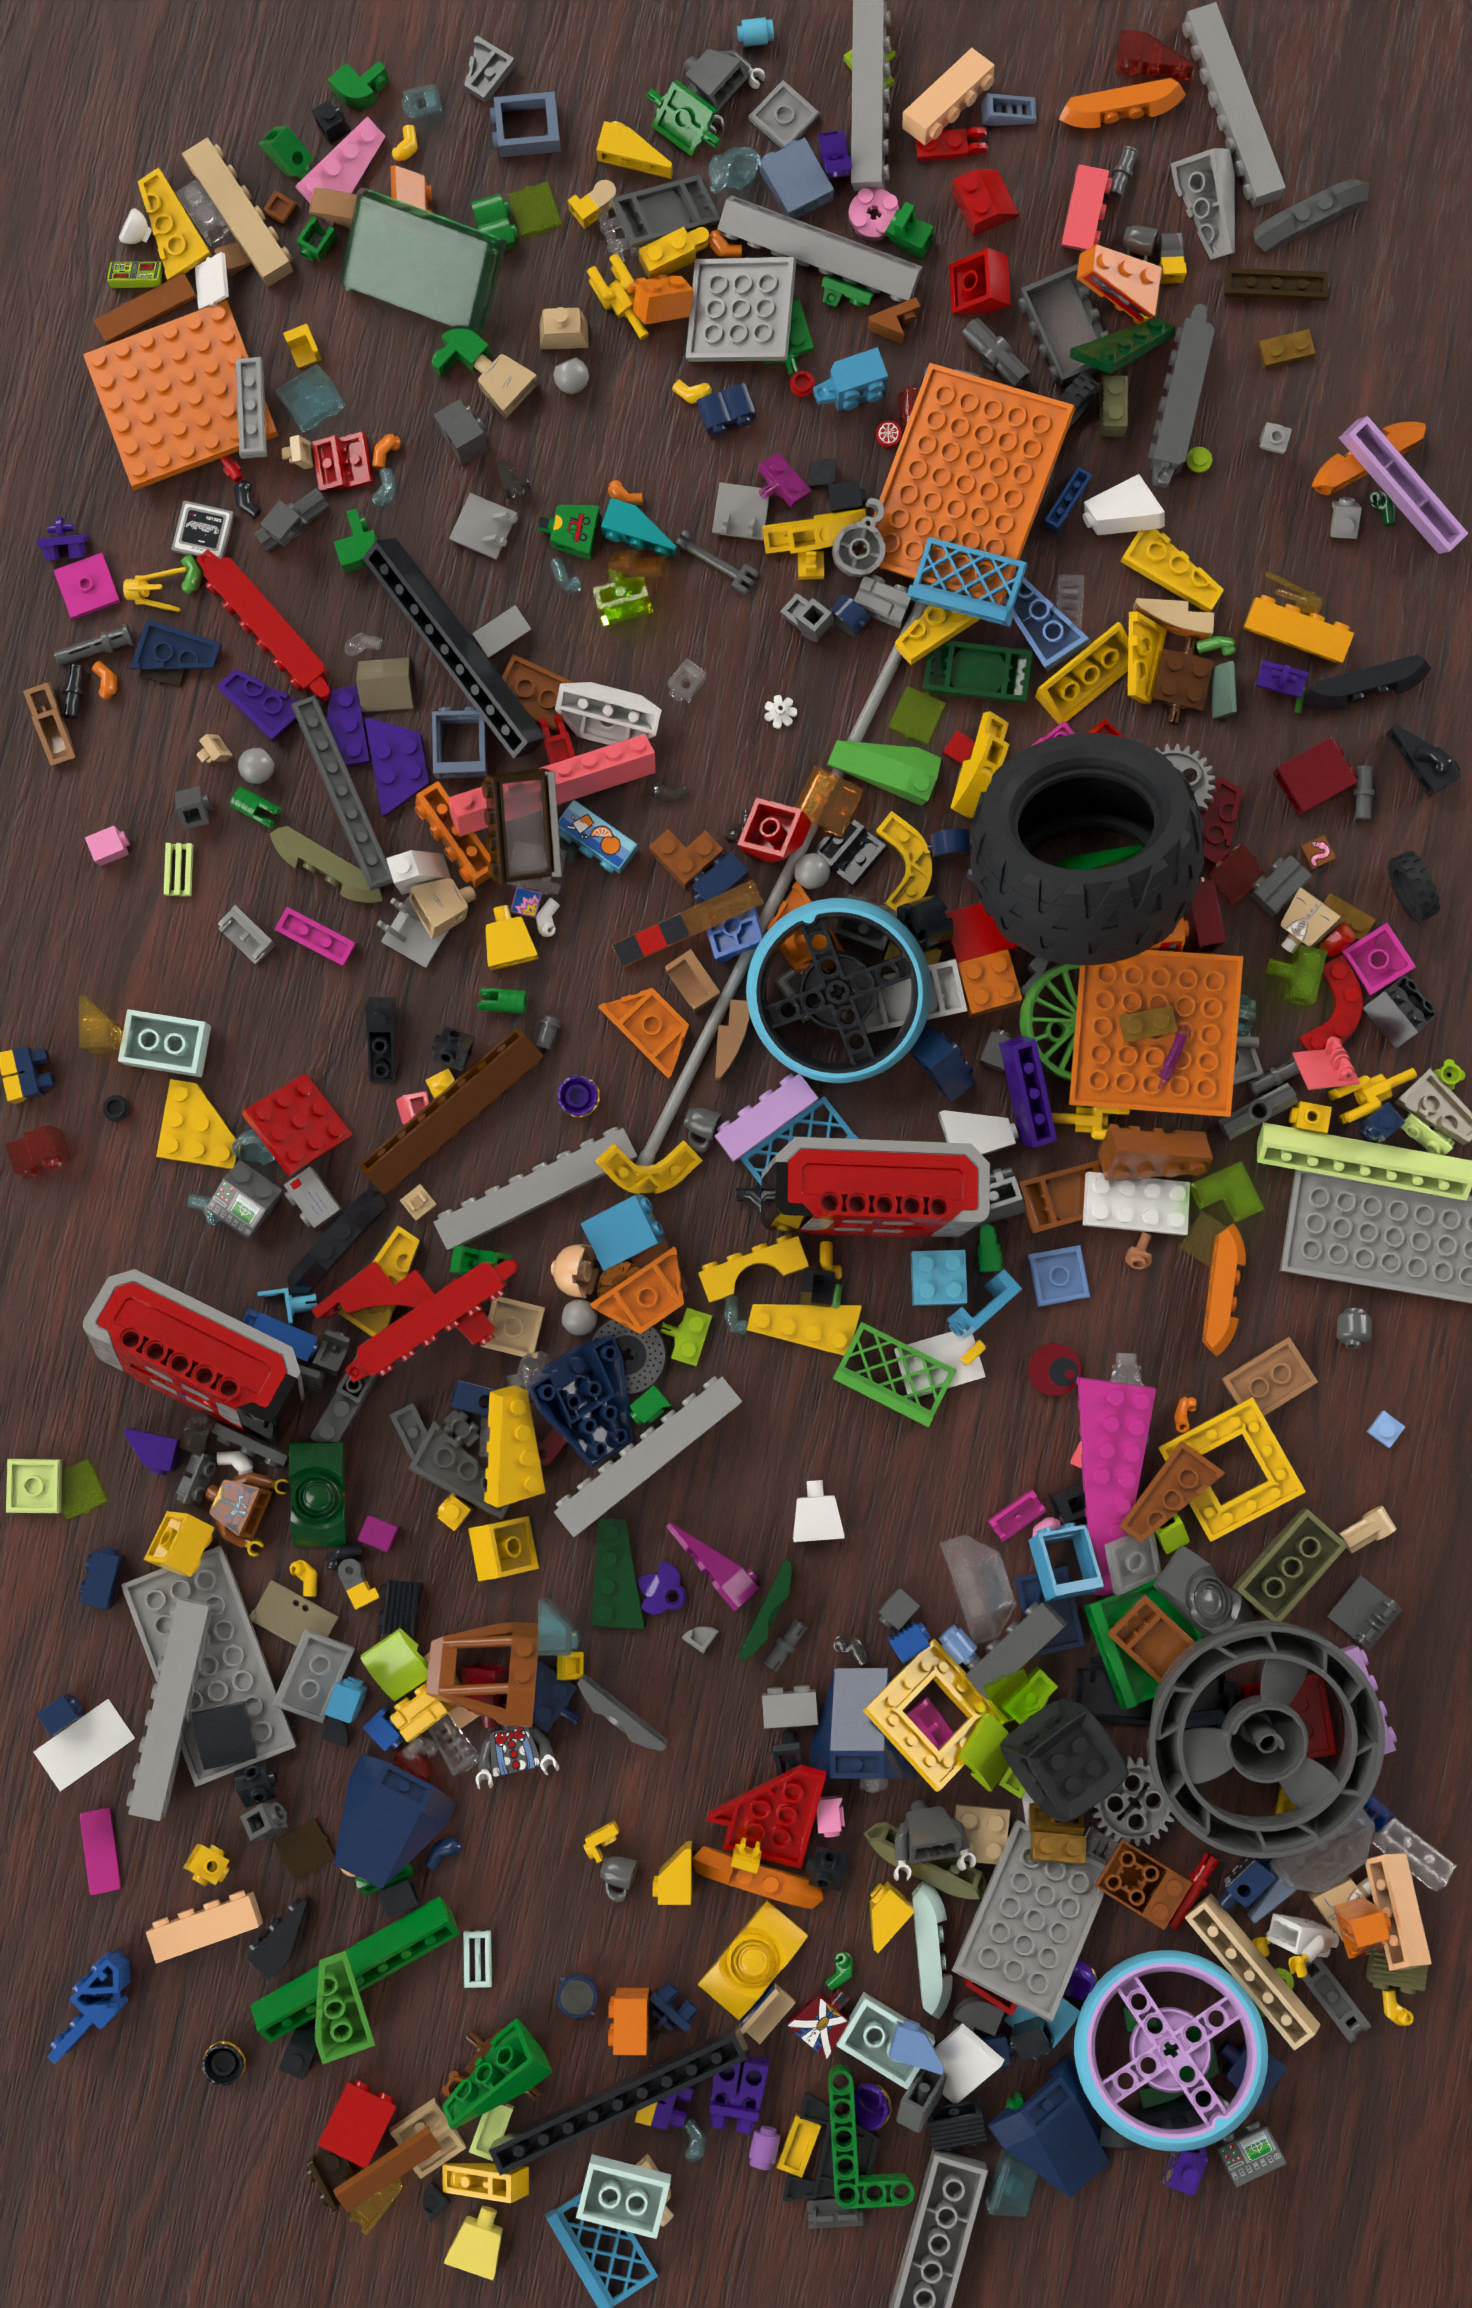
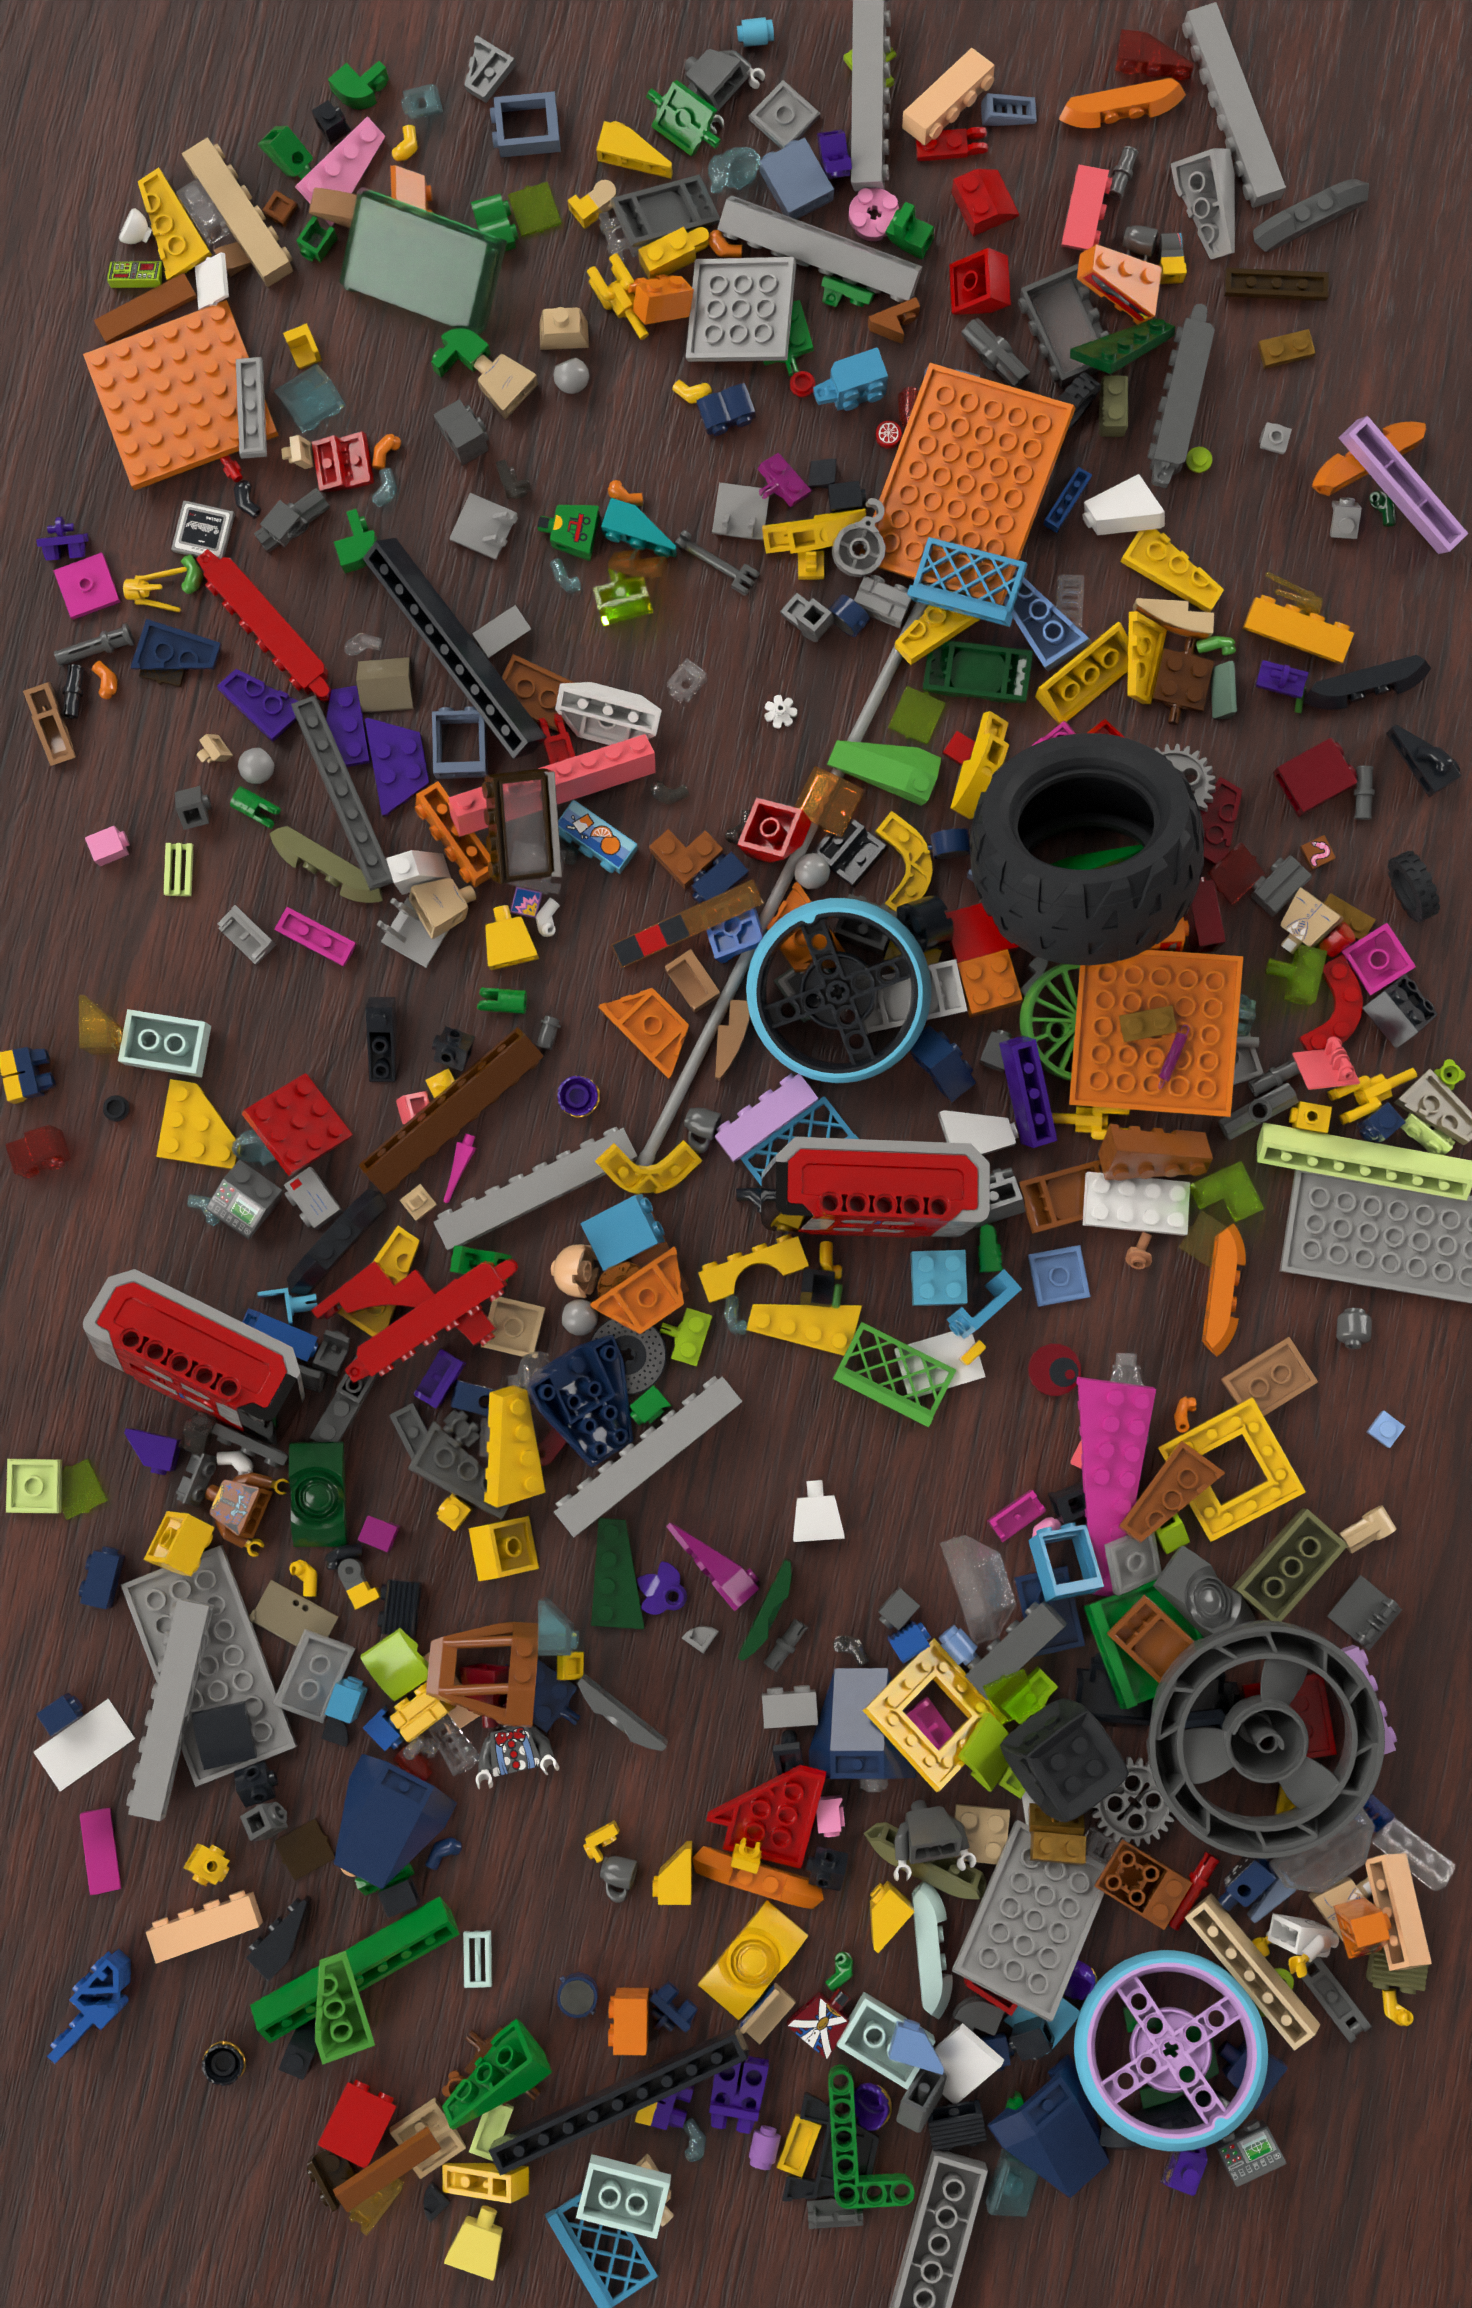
none -> dark purple hinge [414,1348,466,1409]
none -> dark pink piece [444,1133,477,1203]

